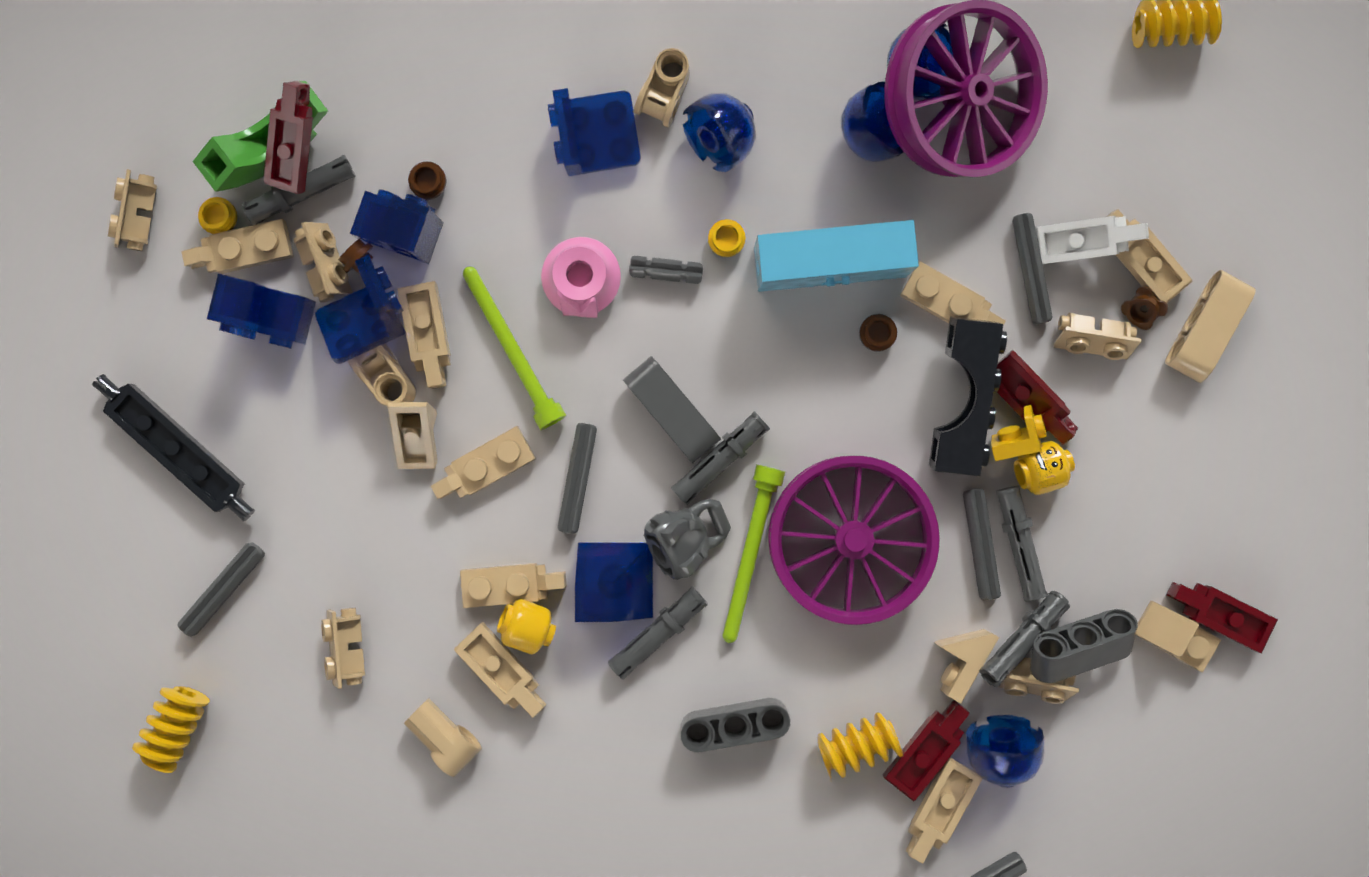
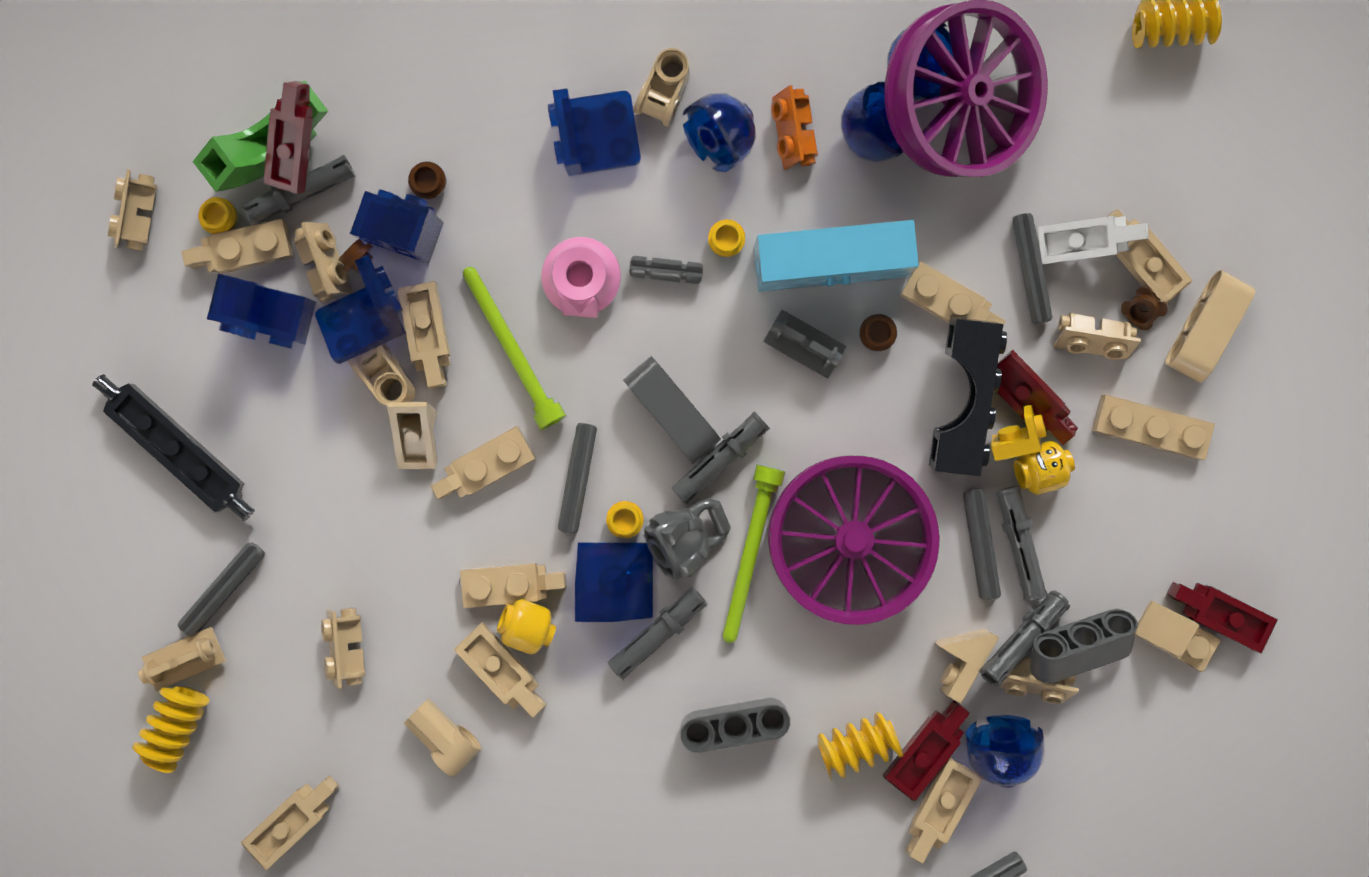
none -> tan hinge [138,627,226,691]
none -> tan hinge [241,775,339,870]
none -> yellow plate [606,501,644,539]
none -> dark grey hinge [763,309,847,379]
none -> orange hinge [771,85,818,170]
none -> tan plate [1092,395,1215,460]

